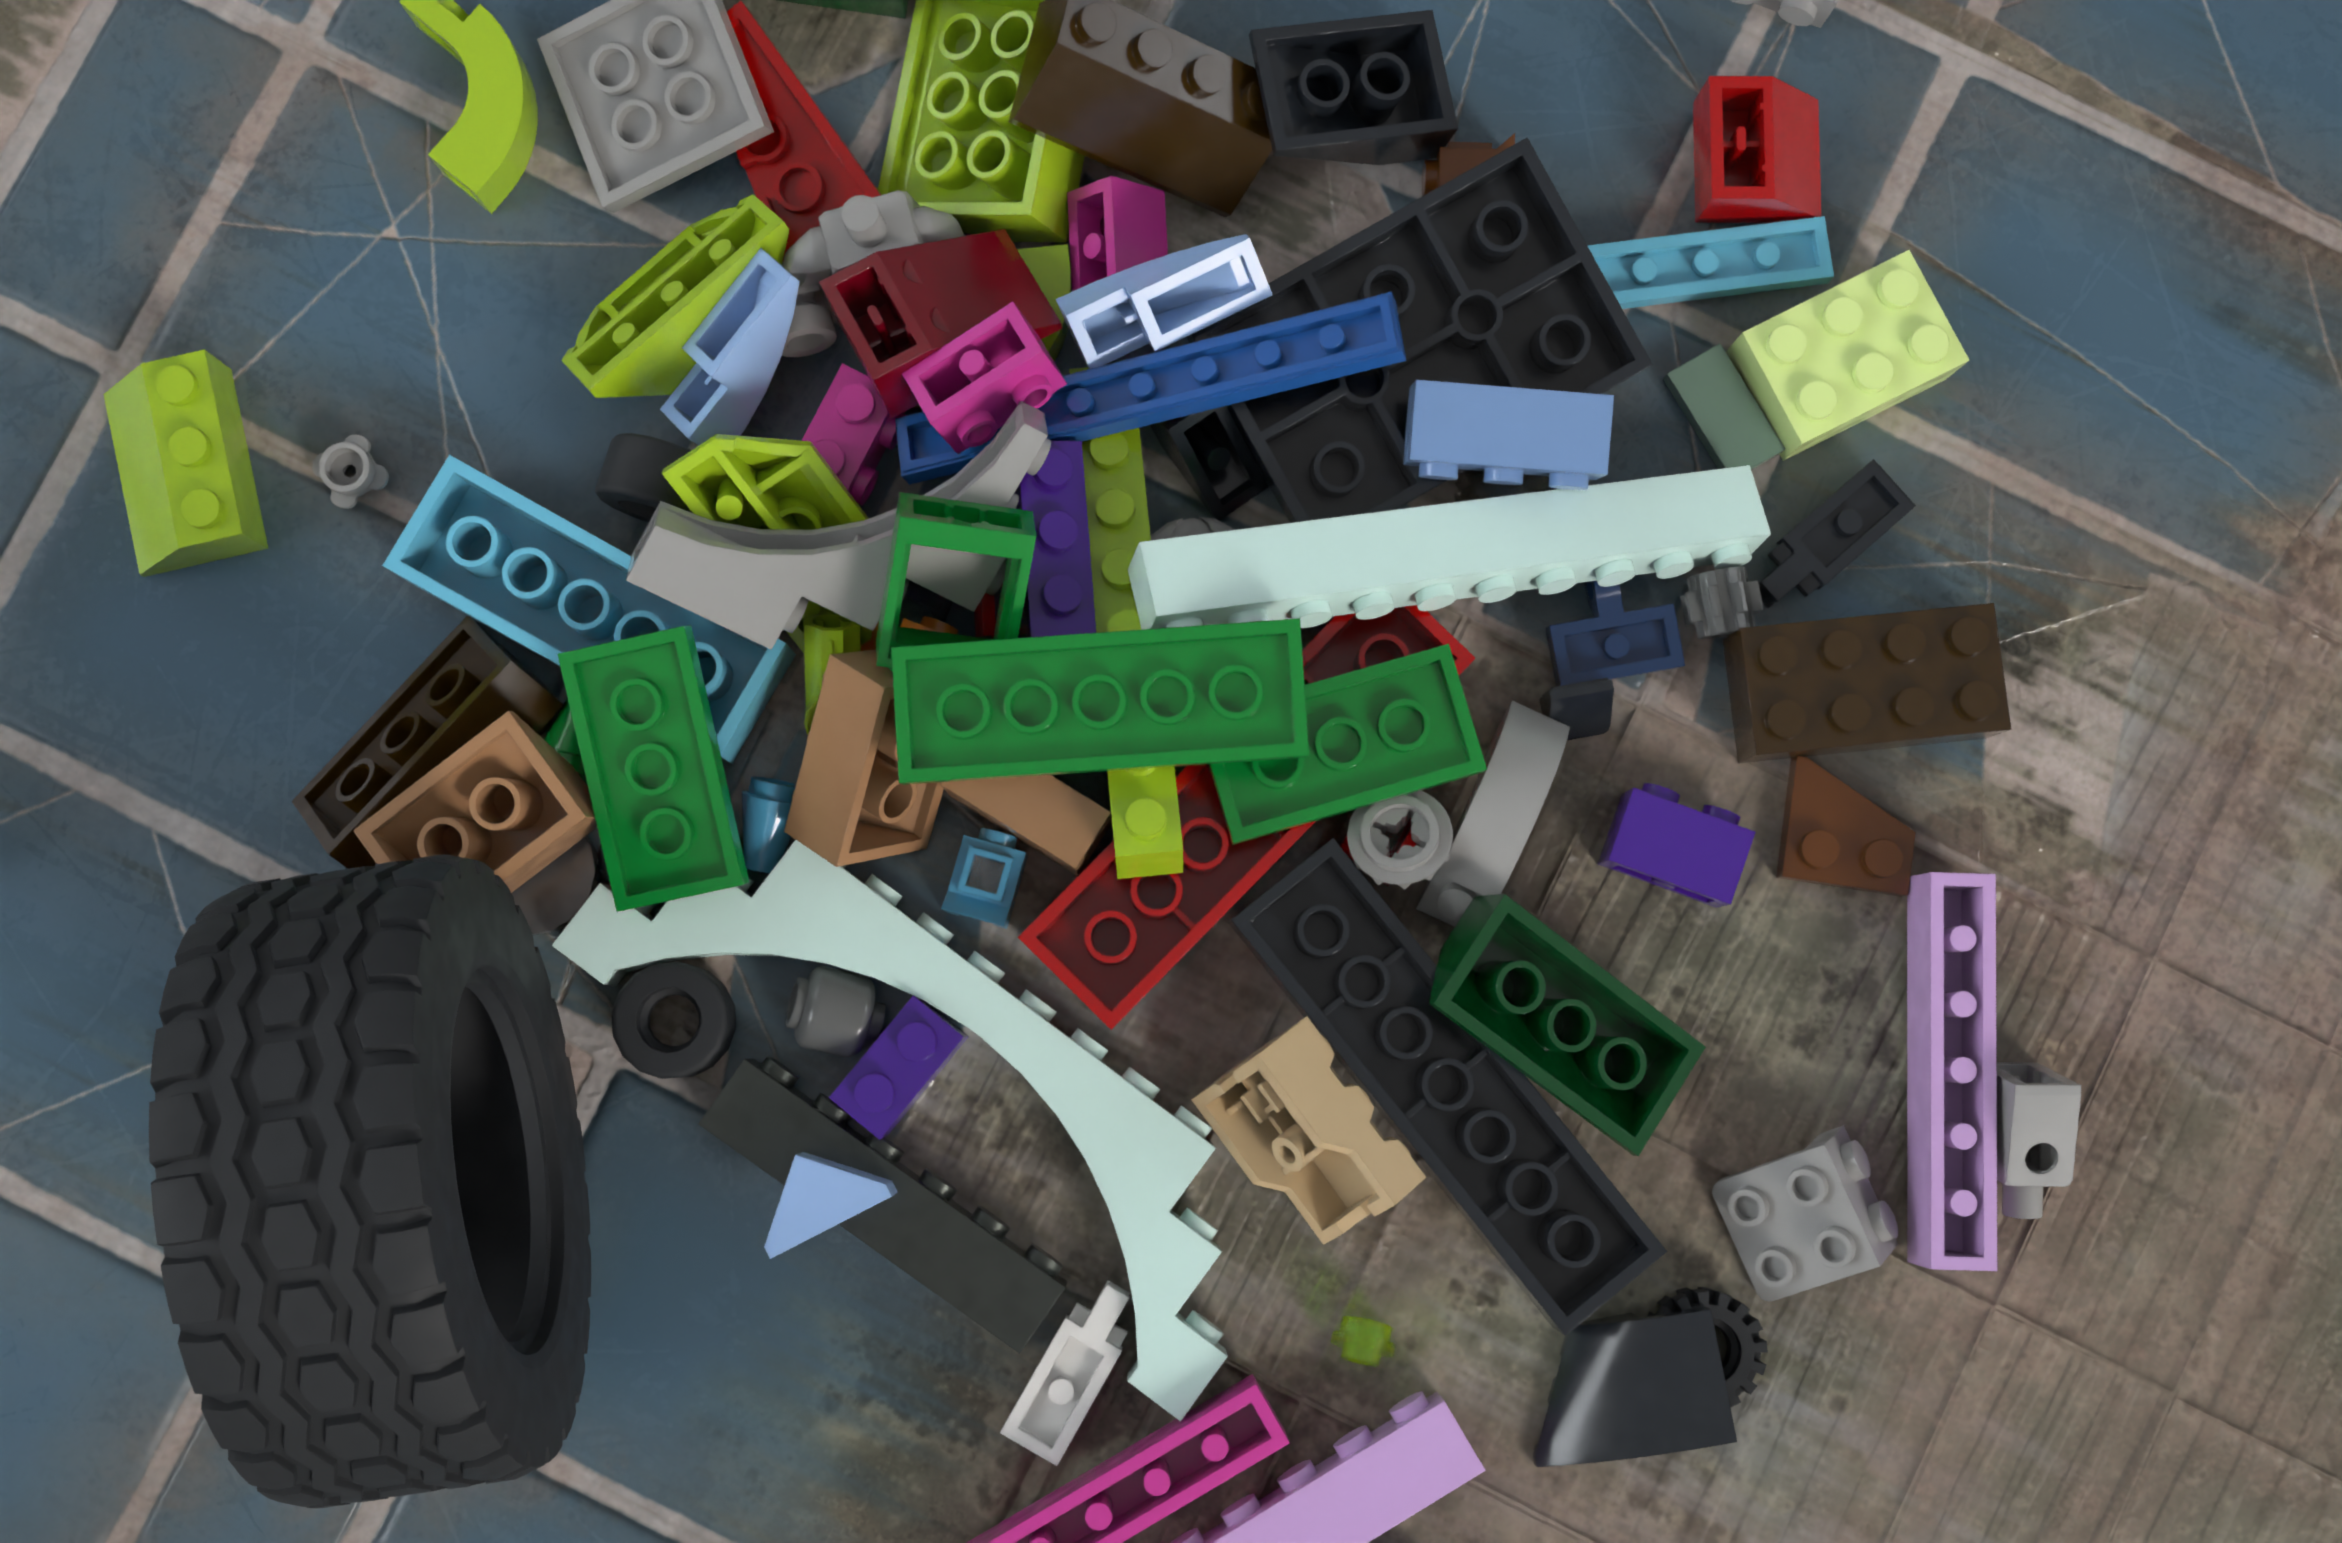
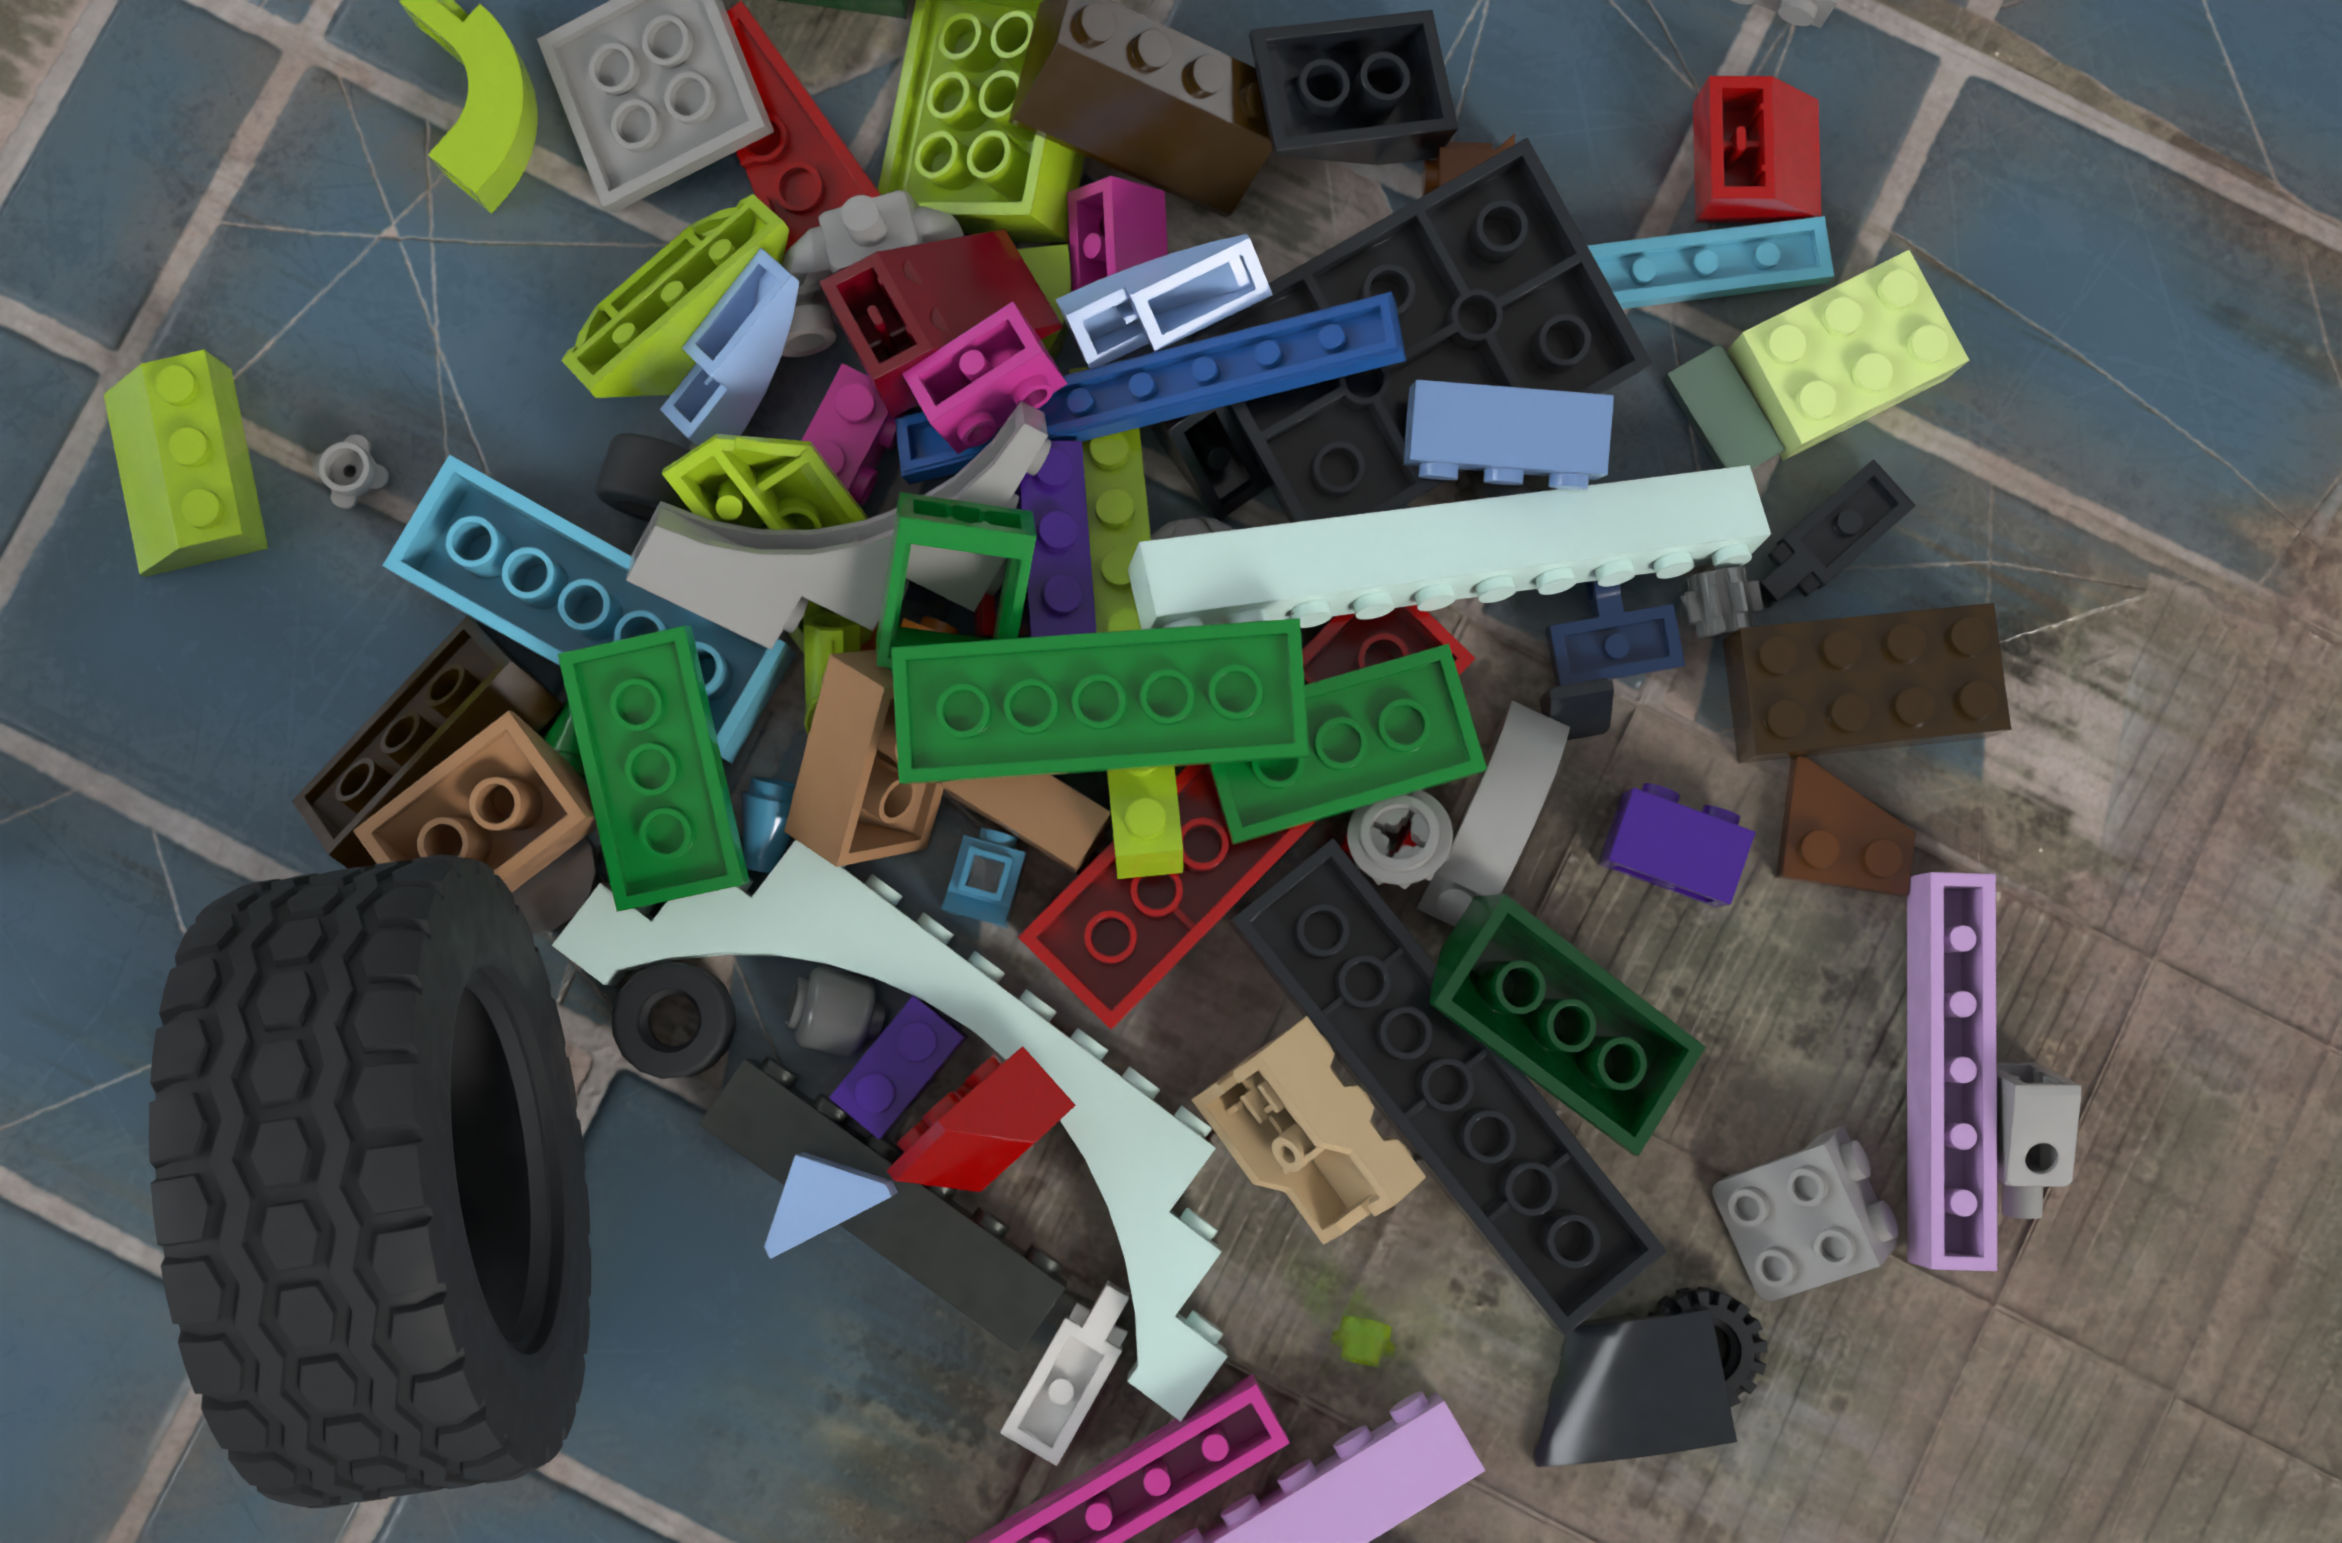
none -> red slope [886,1046,1076,1192]

